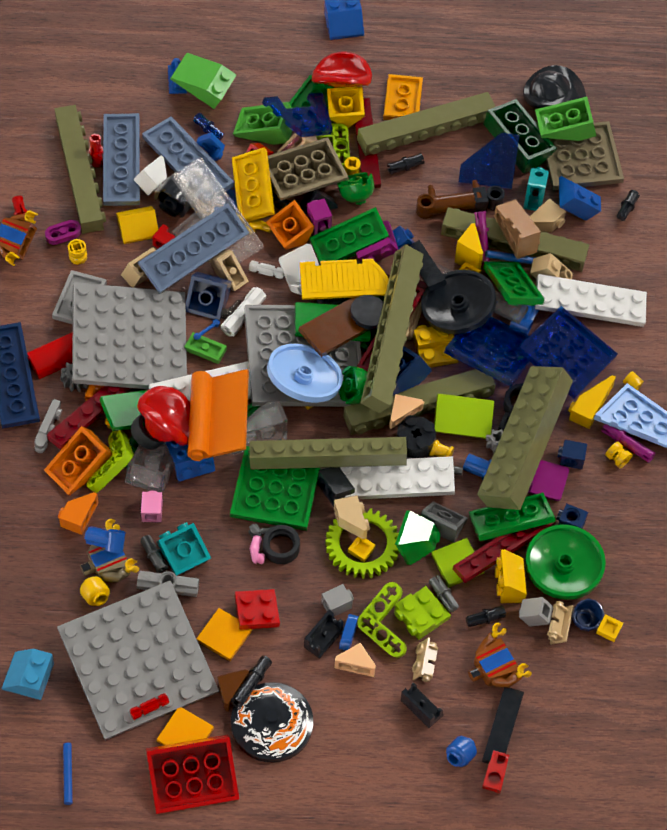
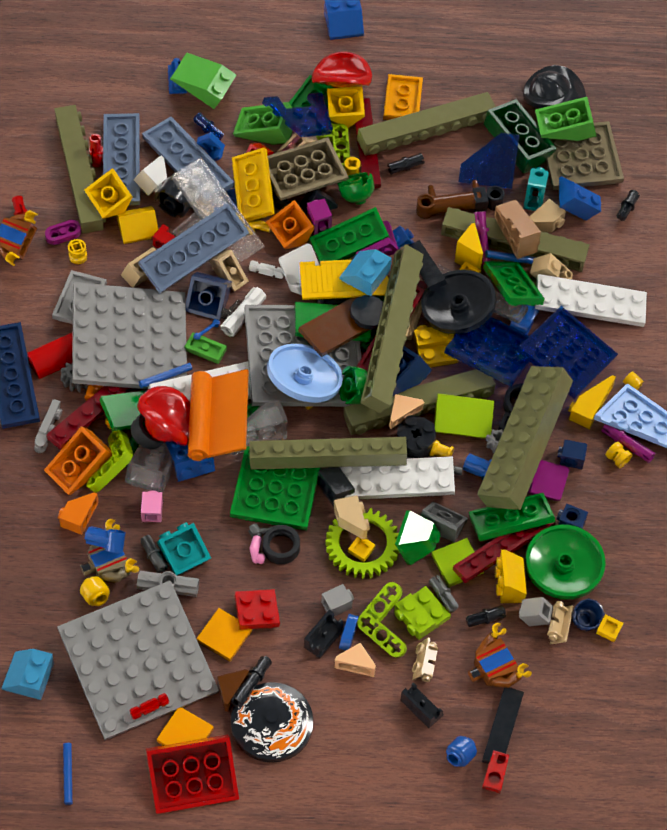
none -> yellow slope [84,168,133,219]
none -> blue bar [139,363,192,388]
none -> dark azure slope [339,249,392,296]

